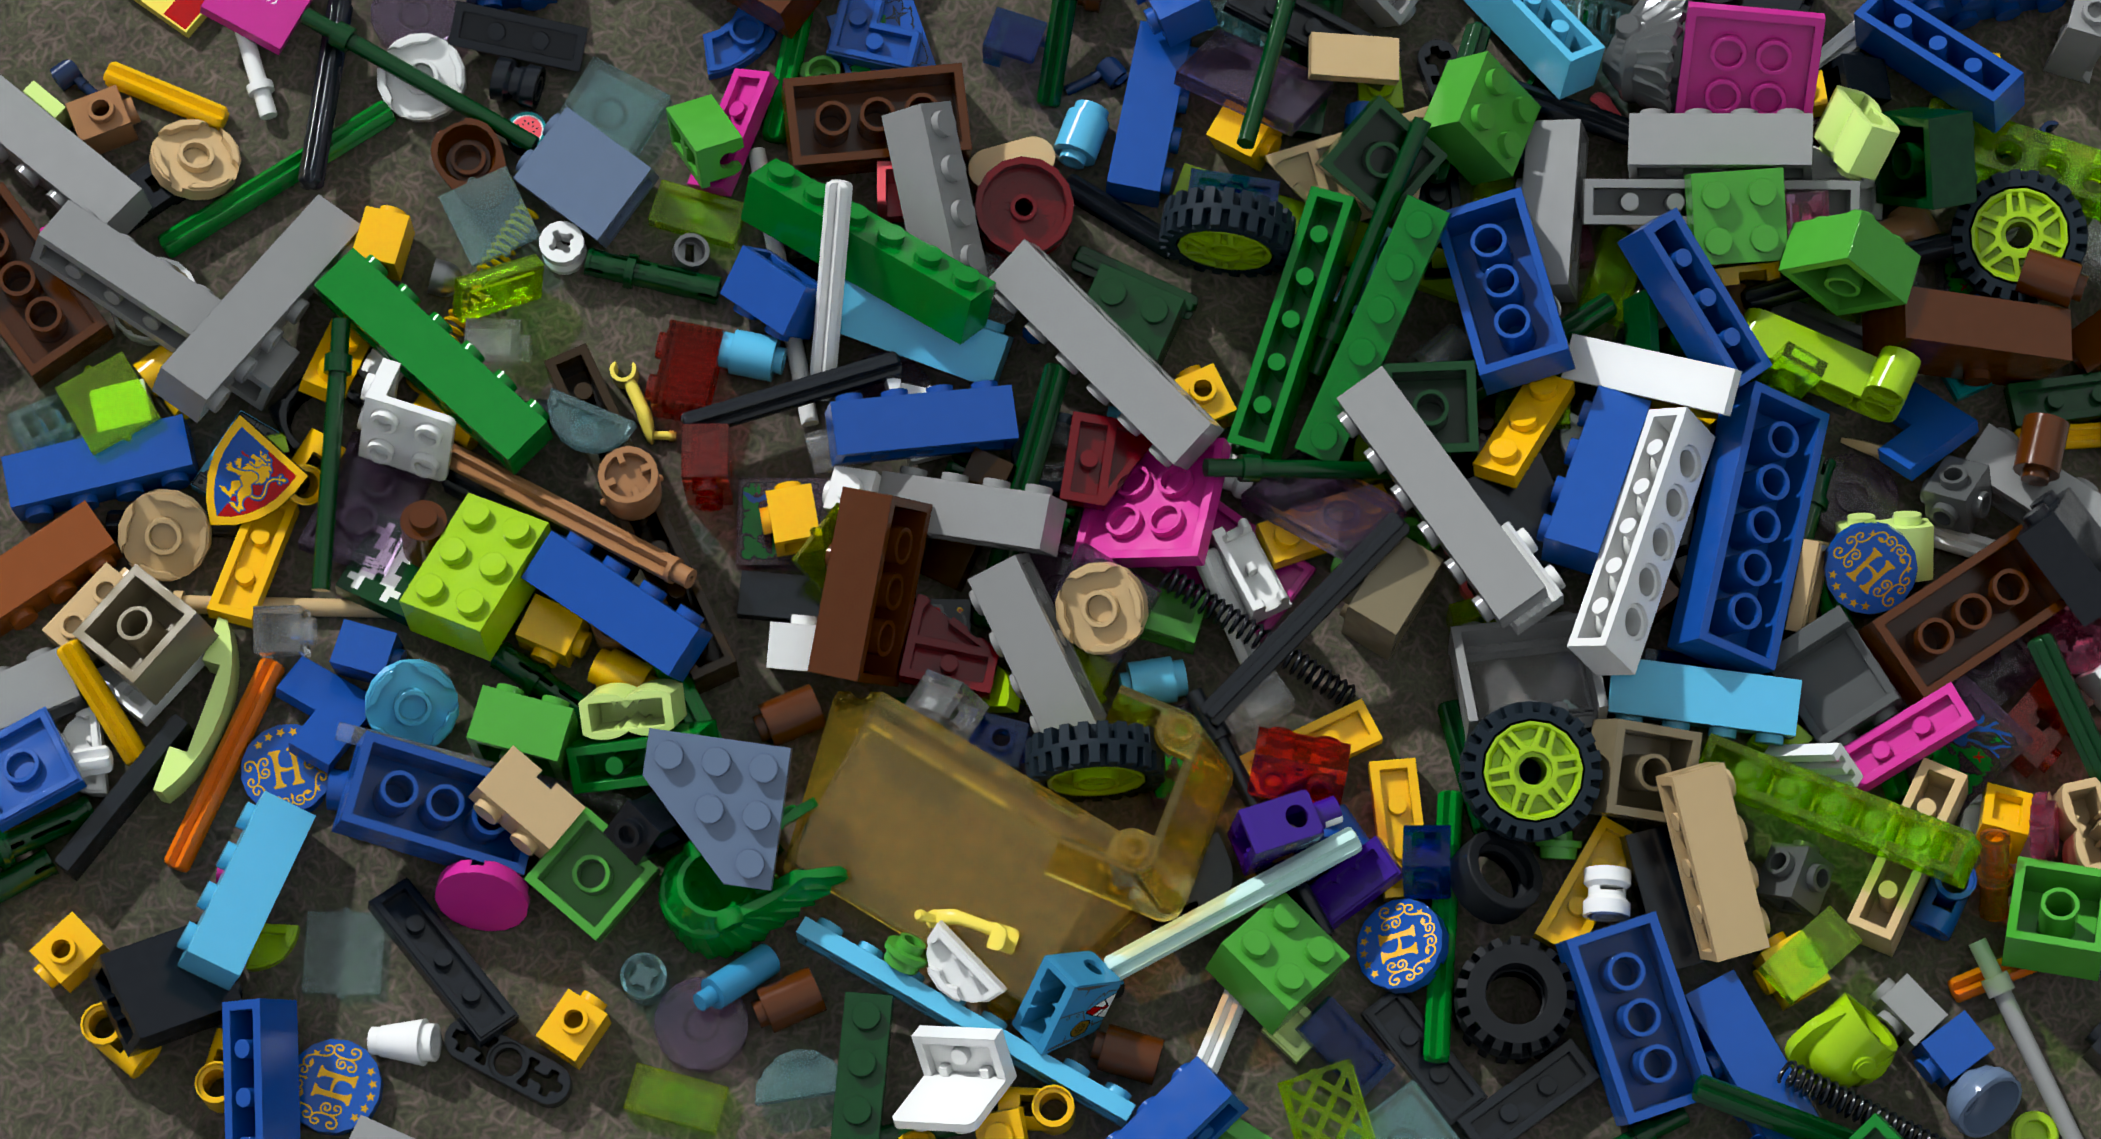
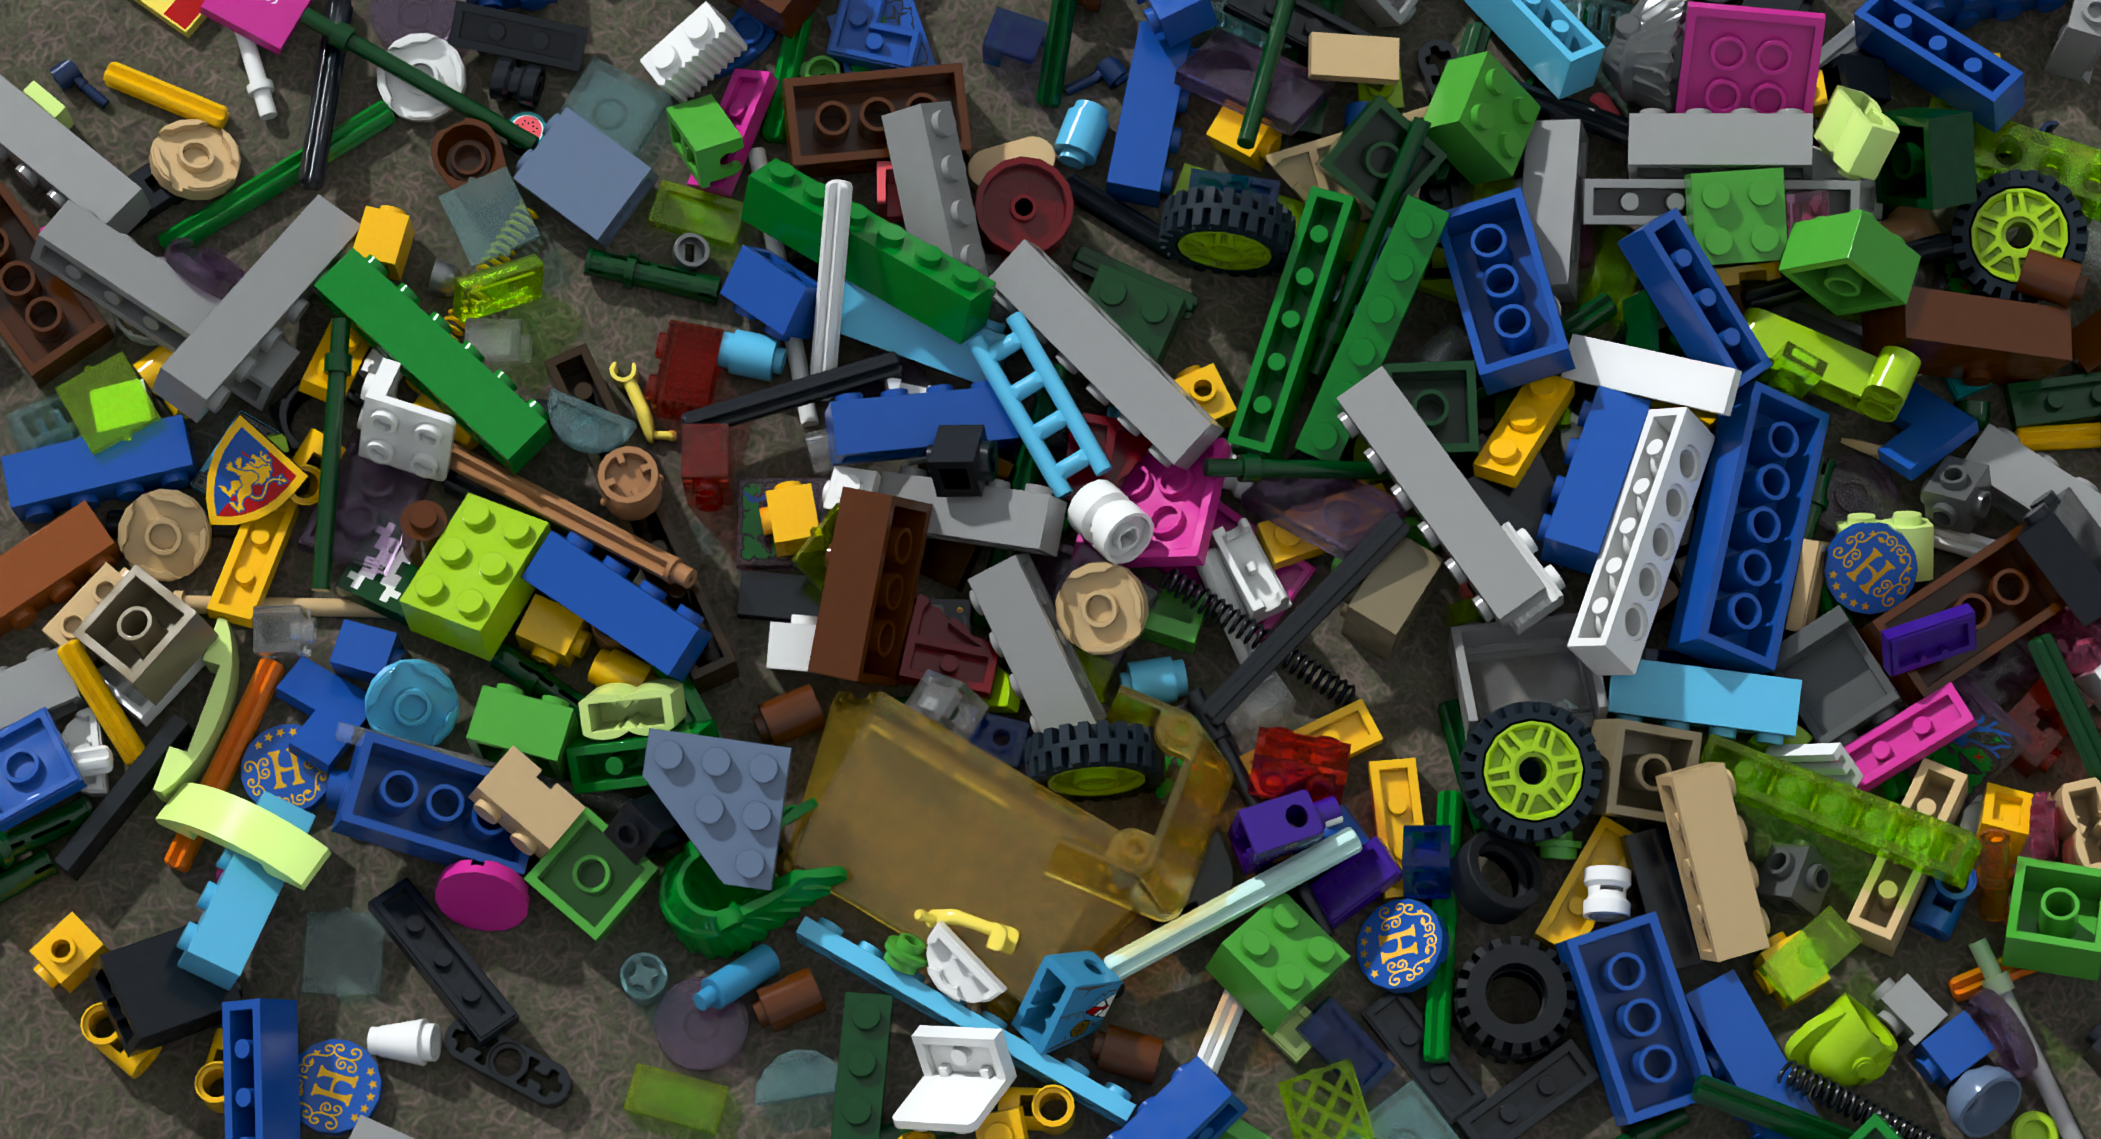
medium nougat brick [65,85,141,154] -> none
lime tile [246,923,301,972] -> none
yellow brick [536,988,612,1070] -> none
white wheel [539,221,587,275] -> none
reddish brown brick [2013,412,2070,487] -> none
none -> yellowish green slope [155,783,331,890]
none -> clear purple tile [164,237,245,299]
none -> white brick [640,1,748,103]
none -> black brick [926,424,998,497]
none -> medium azure bar [967,311,1112,500]
none -> white wheel [1067,479,1154,564]
none -> dark purple plate [1881,603,1977,677]
none -> dark green hinge [1953,400,1991,432]
none -> clear purple tile [1967,988,2038,1080]

